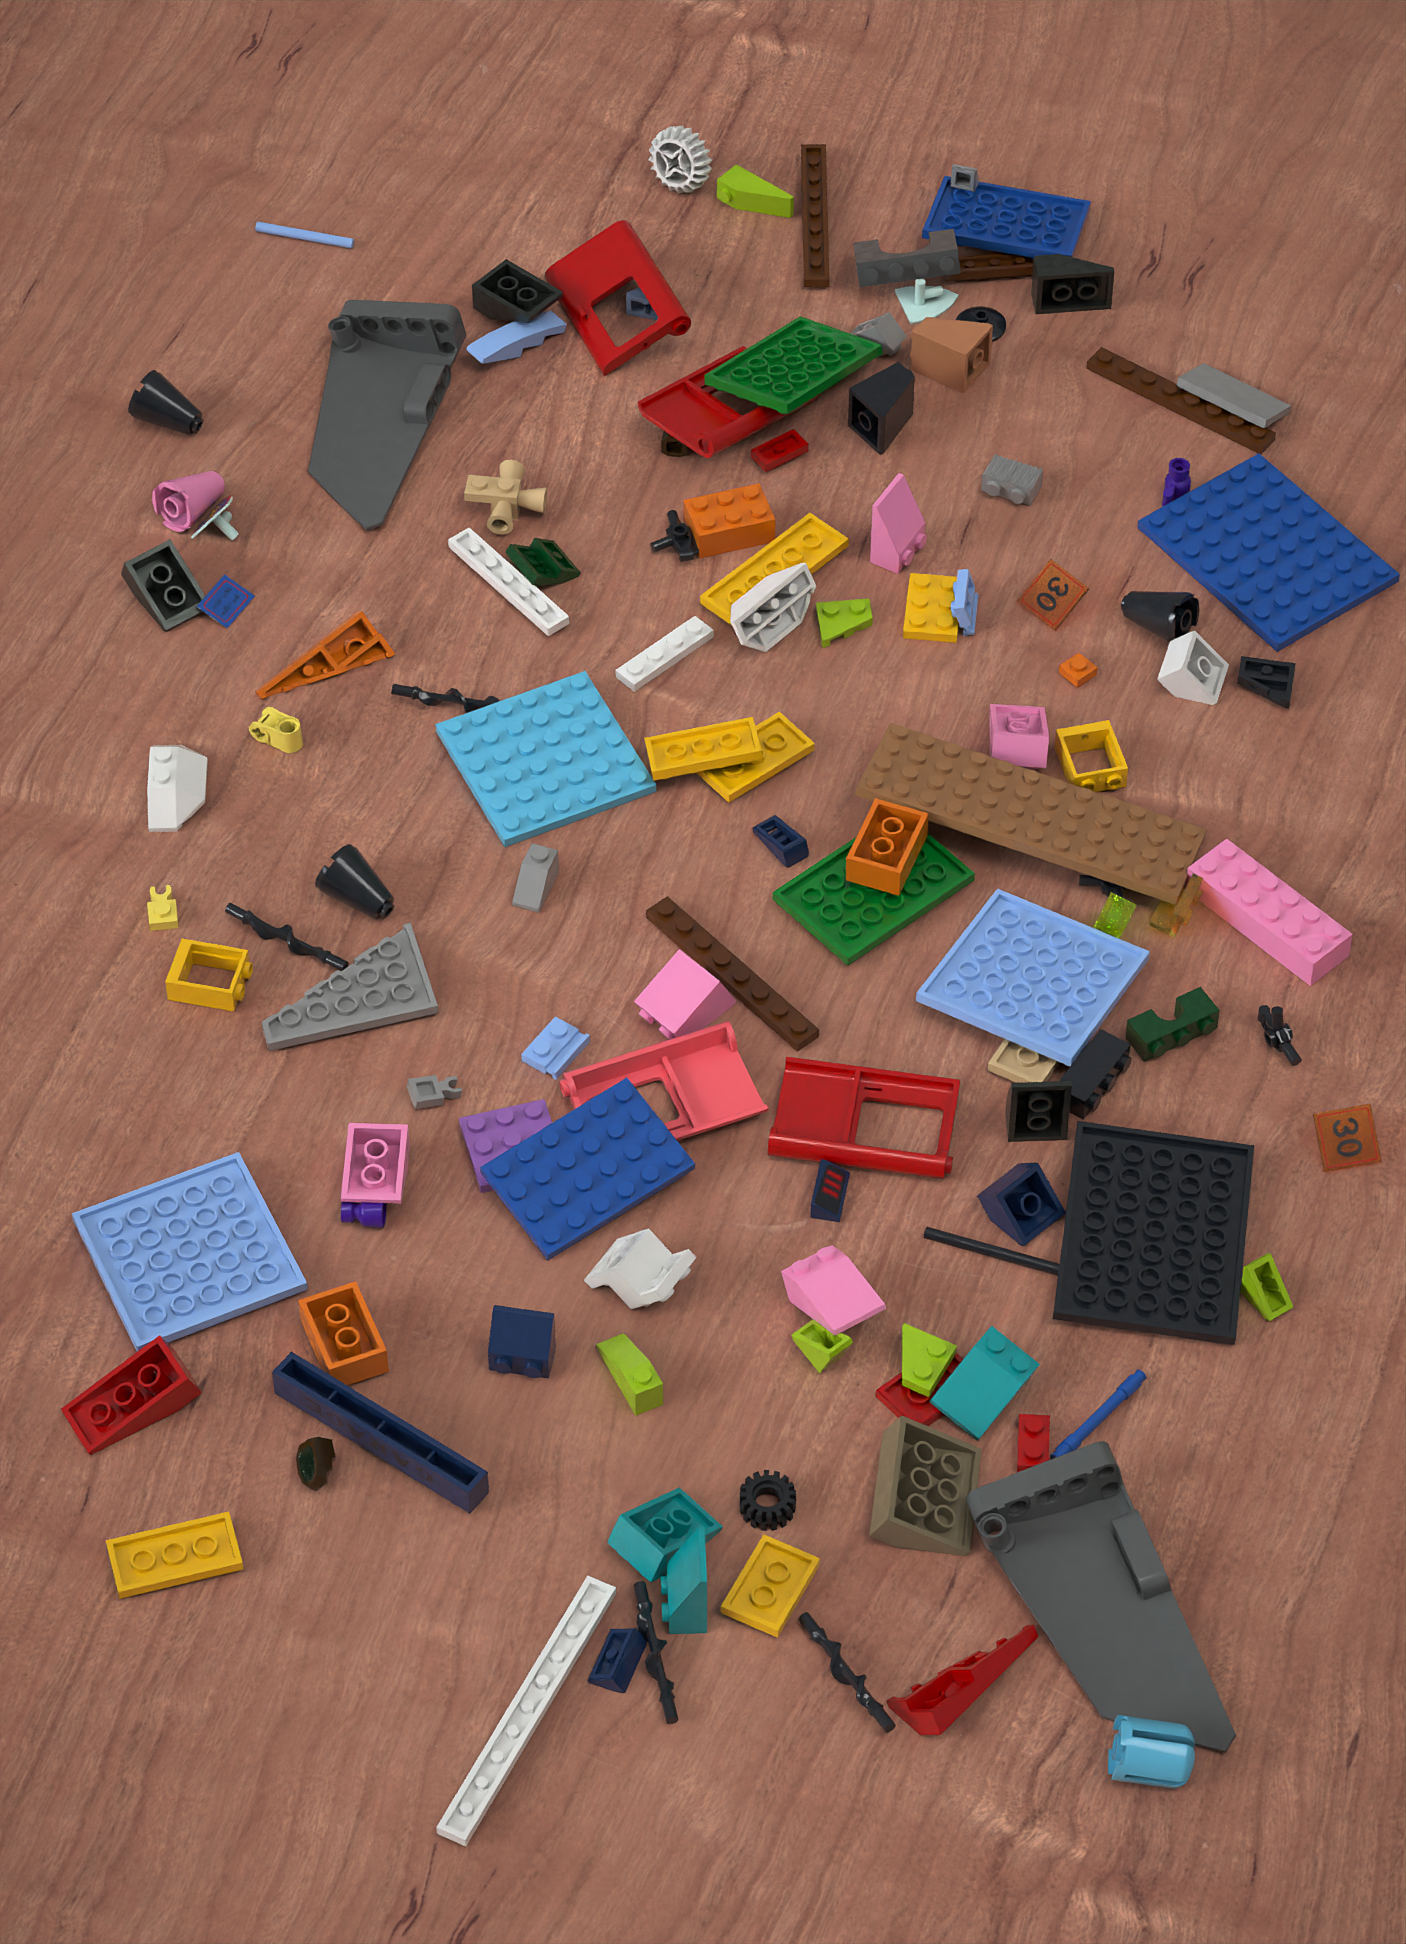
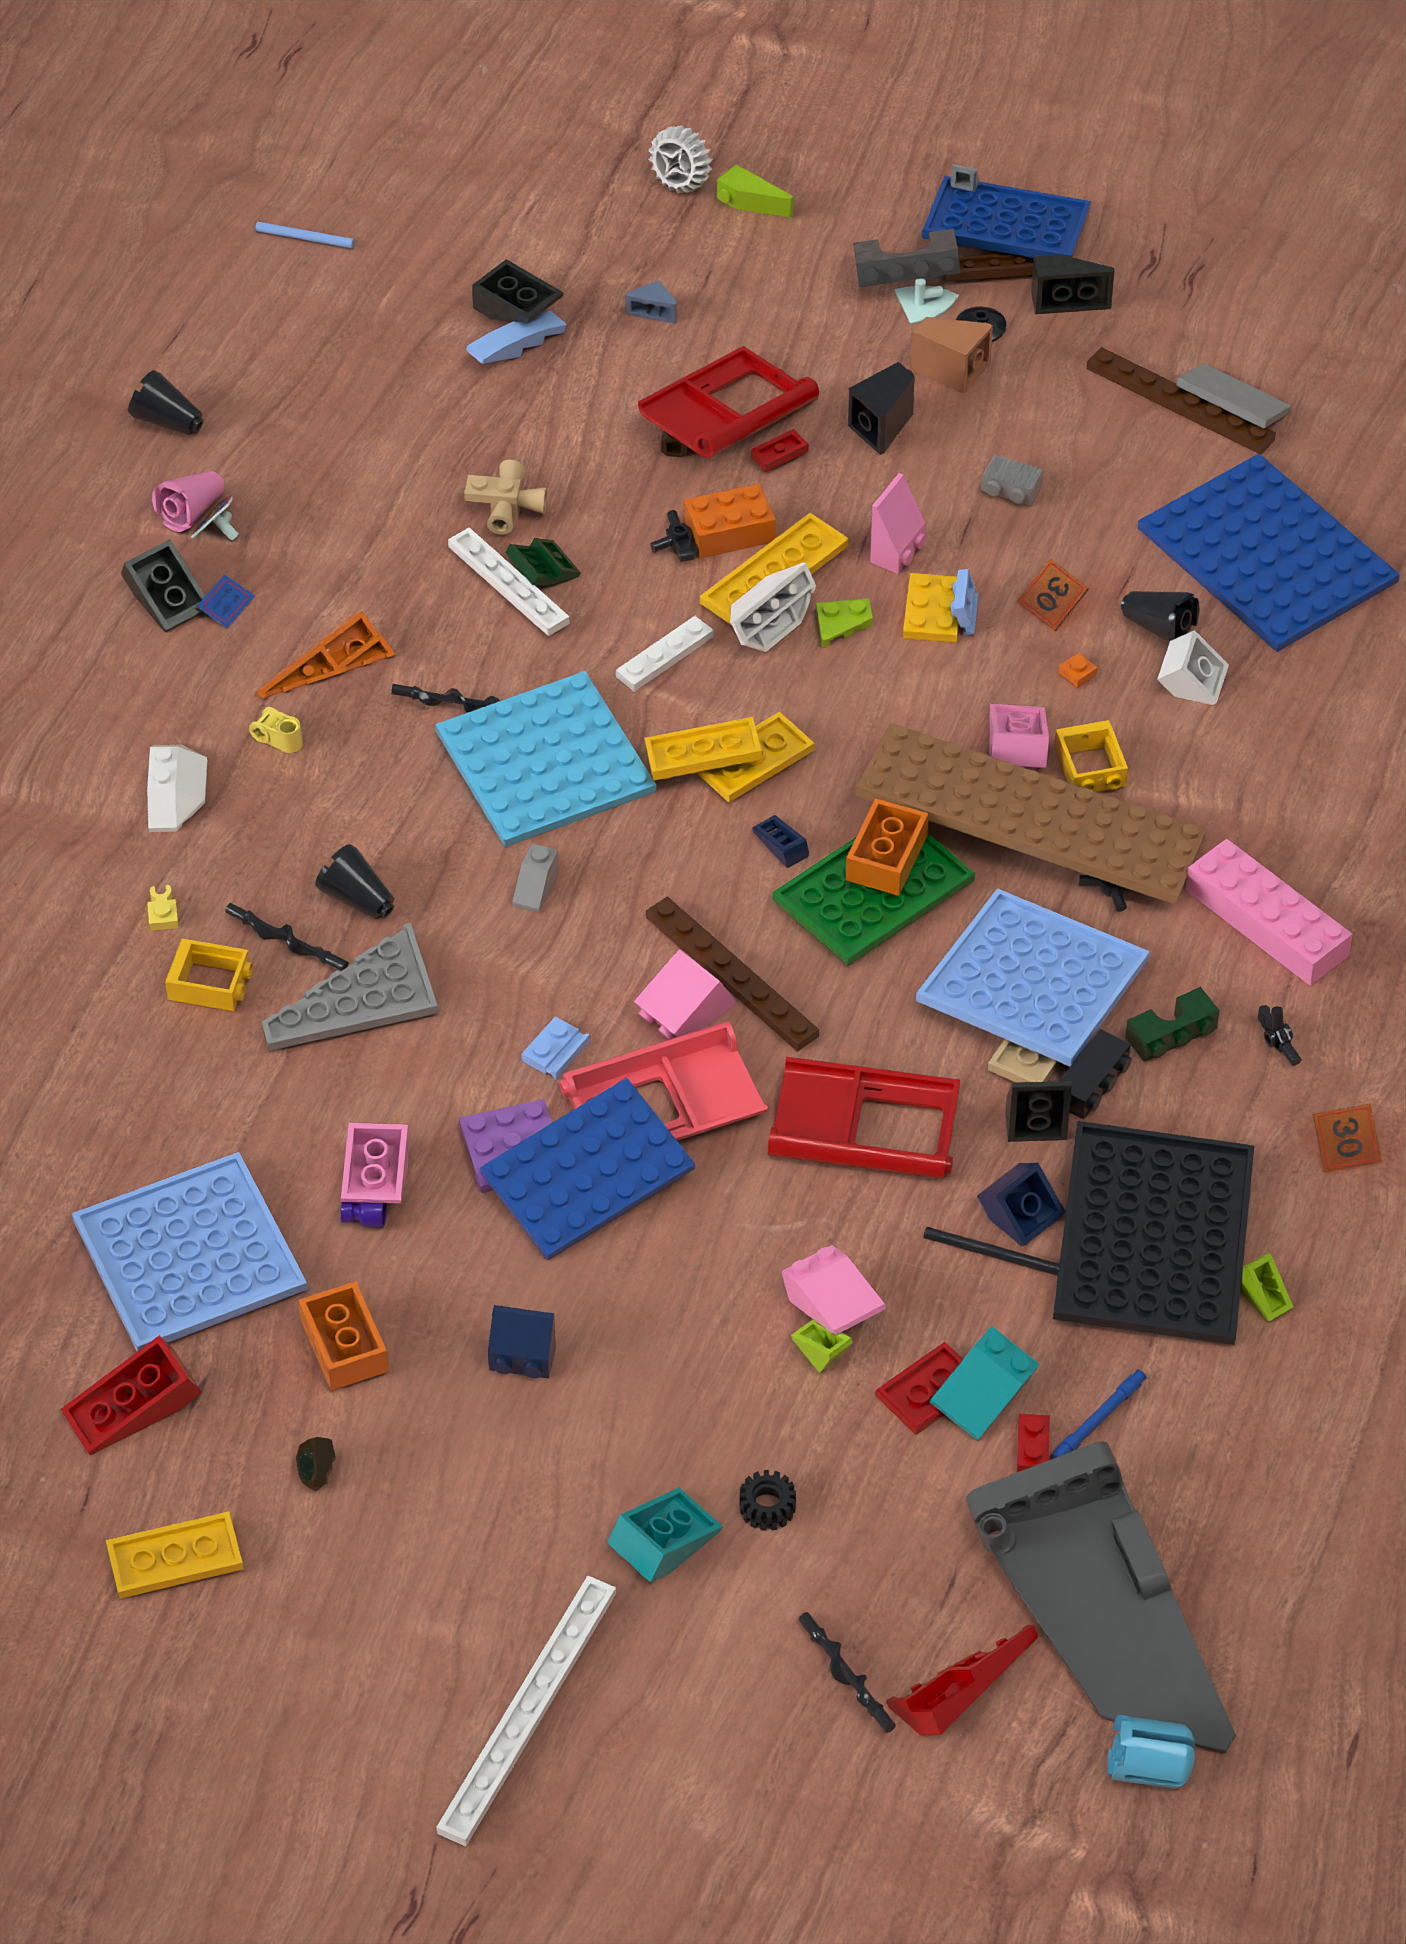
dark blue brick [272,1351,489,1514] -> none
dark grey panel [308,300,466,531] -> none
light grey plate [406,1075,462,1109] -> none
red piece [545,220,691,376] -> none
white bracket [584,1228,696,1309] -> none
dark blue slope [588,1628,647,1693] -> none
lime slope [596,1333,663,1416] -> none
black piece [634,1581,679,1724] -> none
teal slope [661,1527,707,1634] -> none
green plate [705,316,882,414] -> none
yellow plate [721,1534,820,1638] -> none
reddish brown plate [801,144,830,287] -> none
slope [810,1159,850,1222] -> none
light grey slope [850,312,907,357] -> none
dark tan slope [869,1415,982,1556] -> none
lime wing [902,1323,957,1397] -> none
clear neon green brick [1093,892,1136,939] -> none
clear yellow bracket [1149,873,1203,937] -> none
dark purple piece [1162,458,1191,506] -> none
black wing [1237,656,1296,709] -> none

